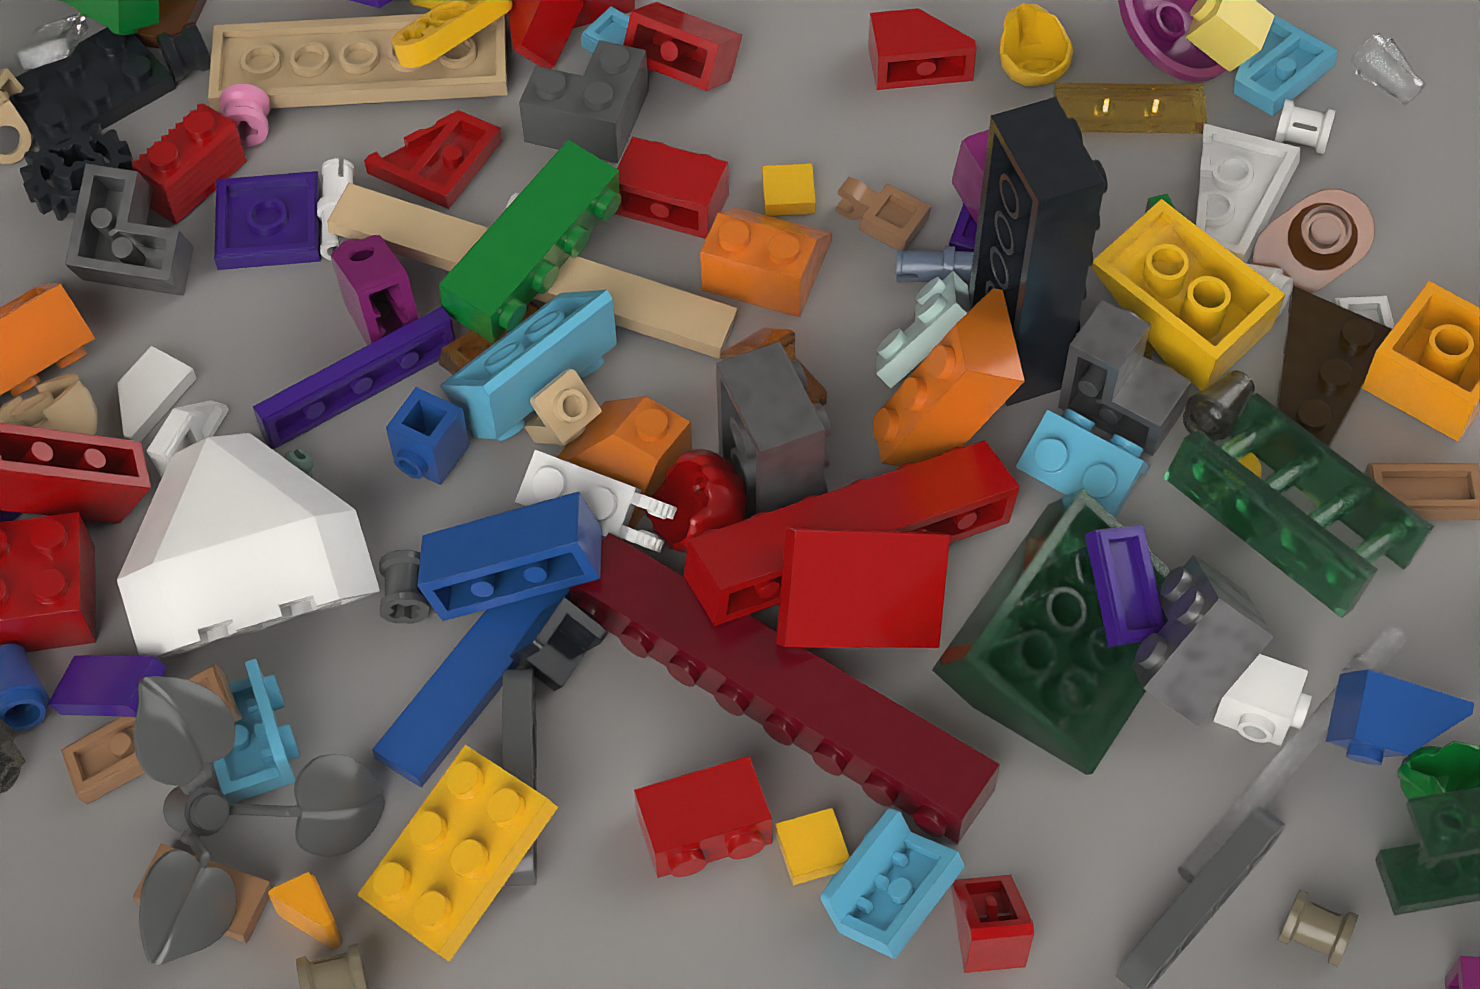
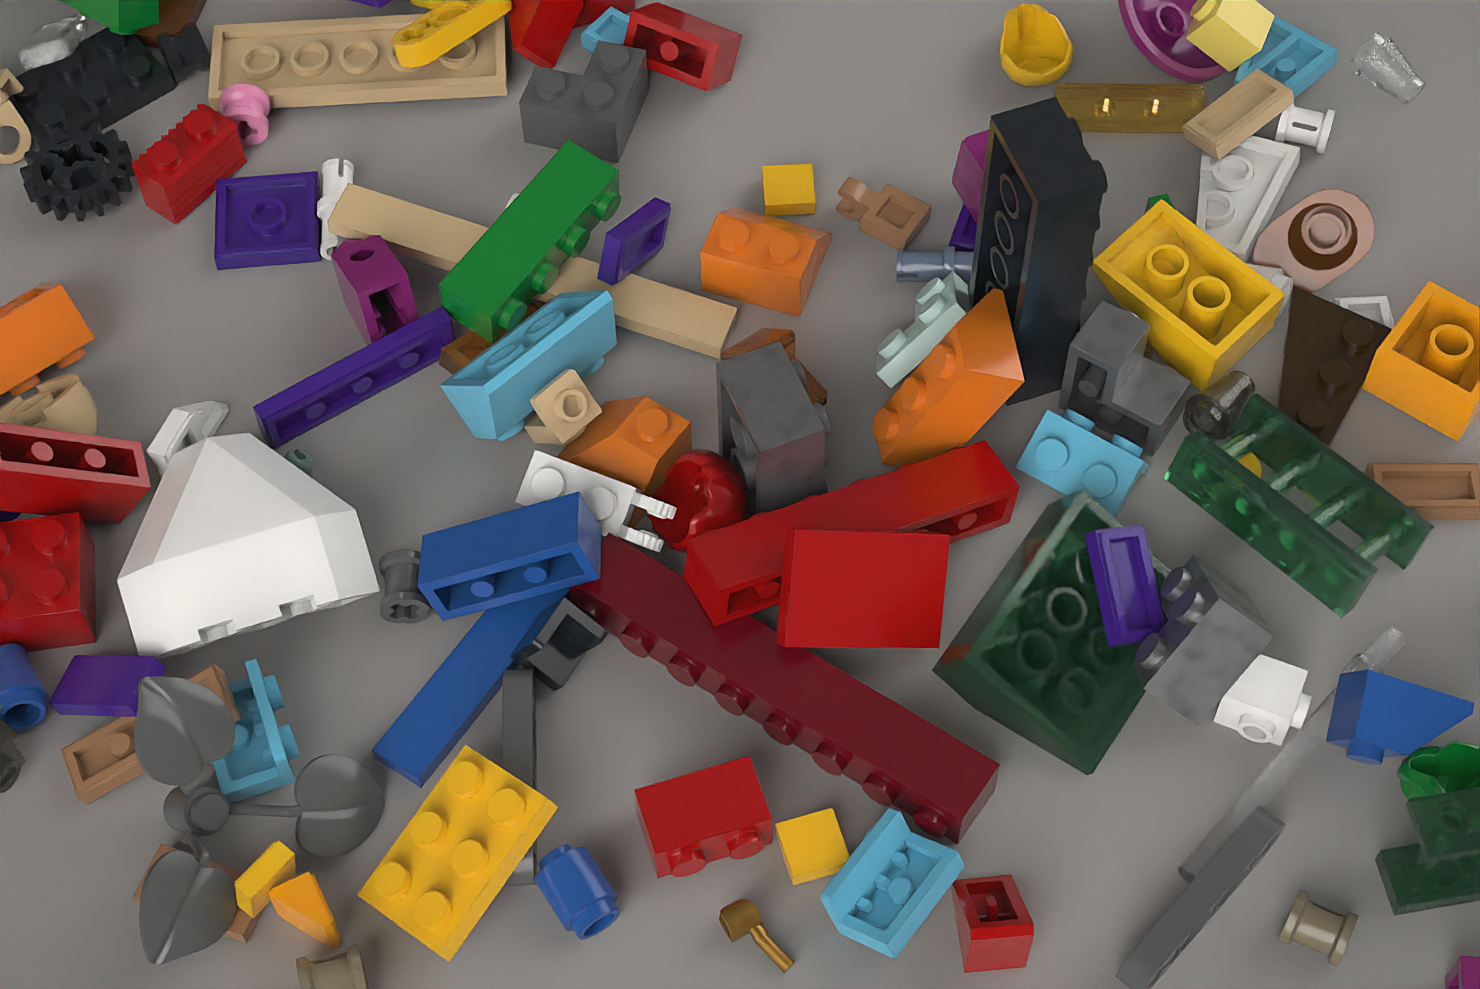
flat silver brick [65,163,194,296] -> none
white tile [117,346,197,442] -> none
red wing [364,110,502,210] -> none
blue brick [386,387,470,485] -> none
red brick [615,136,729,239] -> none
red slope [868,8,977,90] -> none
none -> yellow tile [235,840,296,919]
none -> blue brick [535,844,621,940]
none -> dark purple tile [597,197,671,286]
none -> pearl gold hand [719,899,795,973]
none -> tan tile [1182,68,1294,161]

